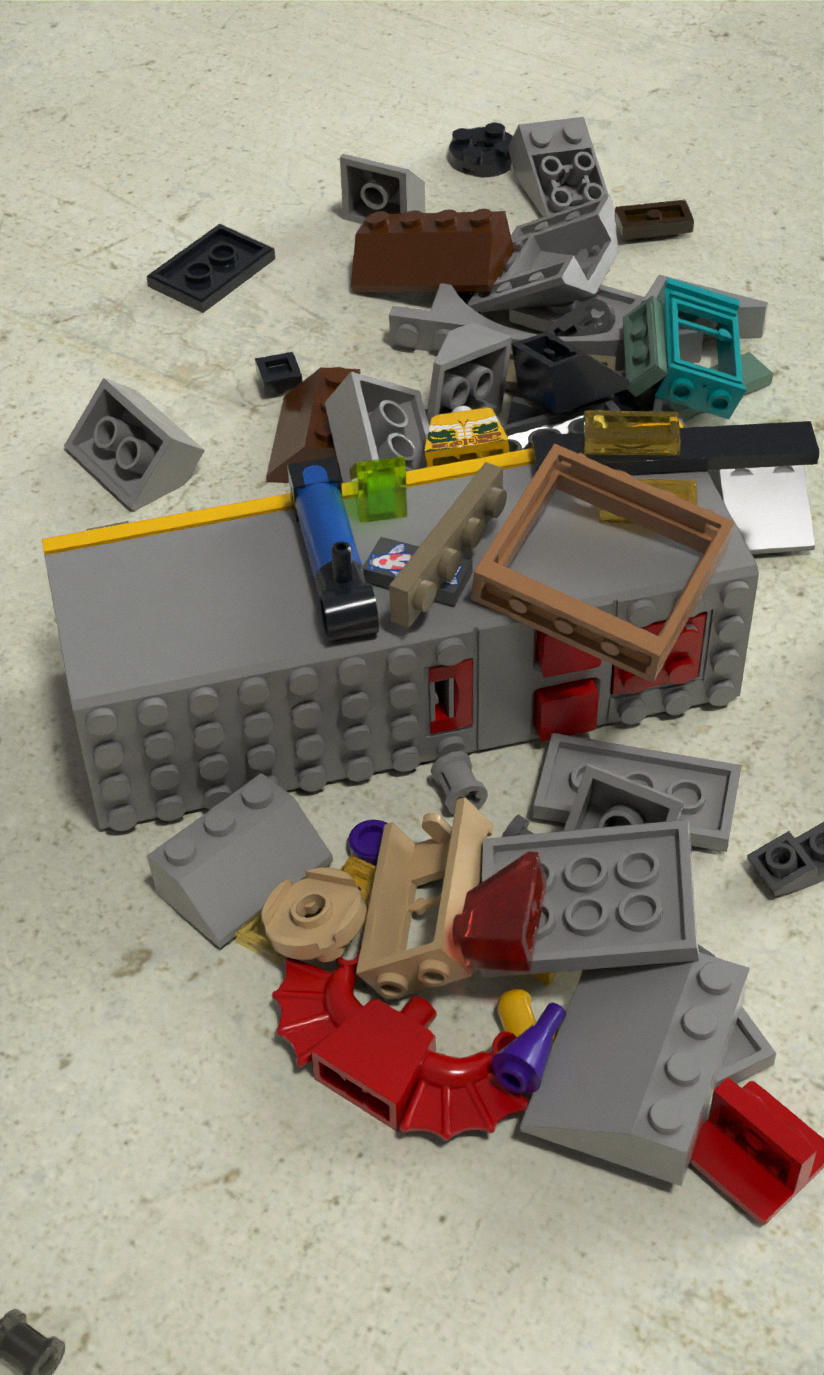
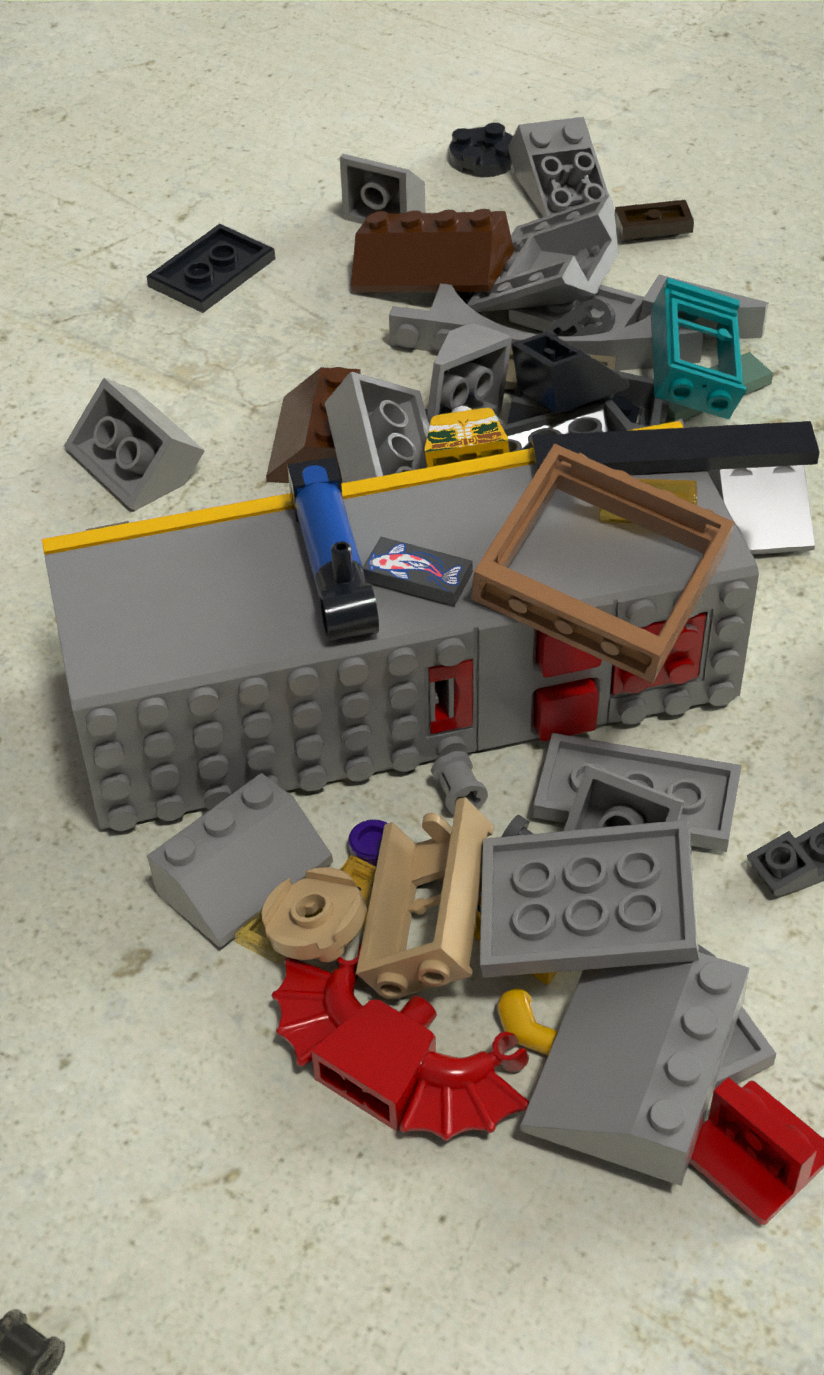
black plate [255,352,303,395] -> none
clear neon green slope [349,456,407,523] -> none
dark tan plate [389,462,507,628] -> none
clear red slope [452,852,547,972] -> none
dark purple cone [492,1003,566,1093] -> none
clear yellow tile [584,411,681,456] -> none
sand green tile [623,296,668,397] -> none

